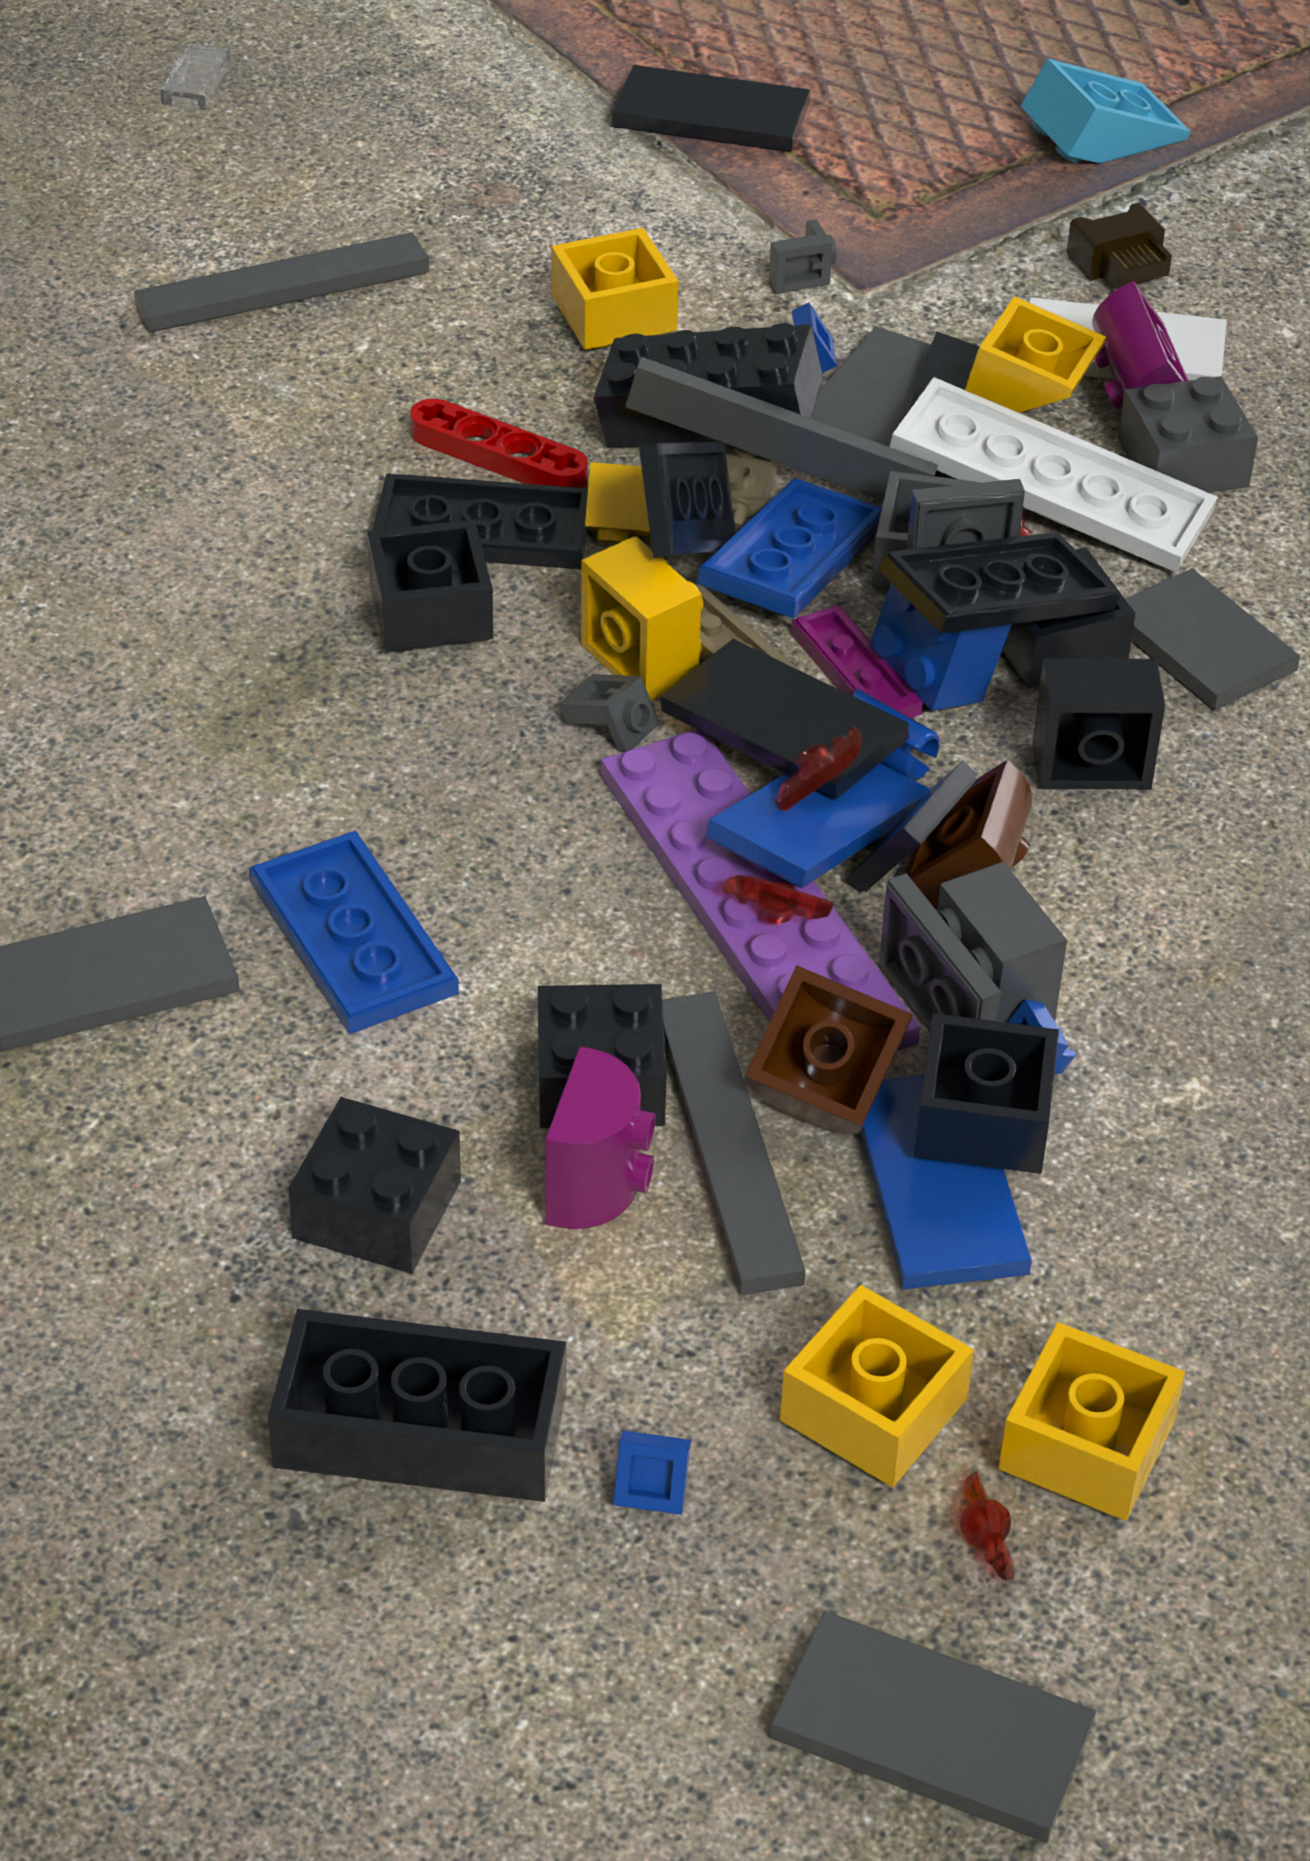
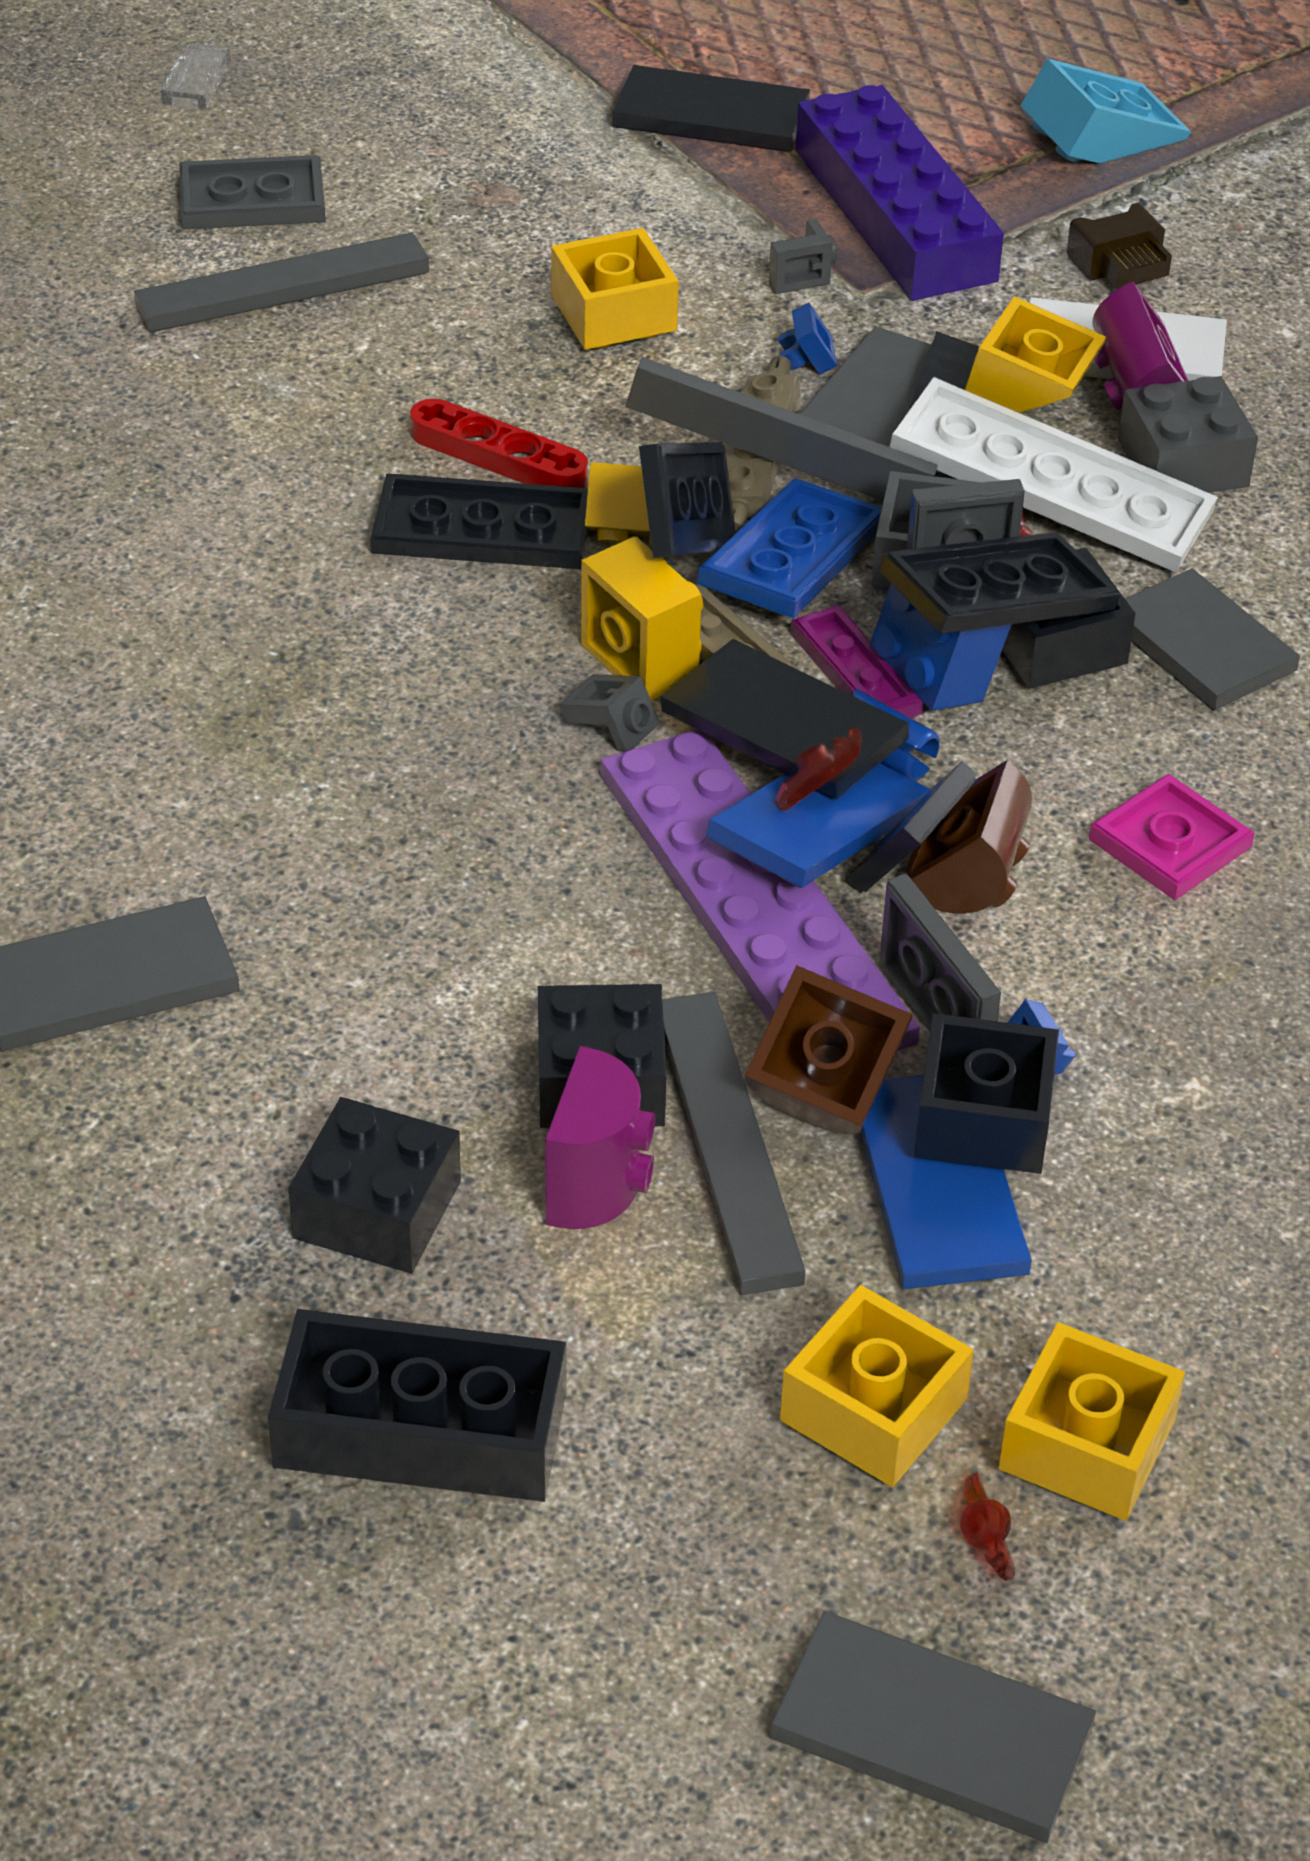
blue tile [249,830,459,1035] -> none
black brick [367,520,494,651] -> none
black brick [593,323,822,448] -> none
blue tile [613,1431,691,1515] -> none
clear red piece [722,875,834,924] -> none
dark grey brick [937,862,1067,1023] -> none
black brick [1032,658,1166,790] -> none
none -> dark grey tile [179,155,326,229]
none -> dark purple brick [795,85,1004,301]
none -> dark pink tile [1089,773,1255,900]

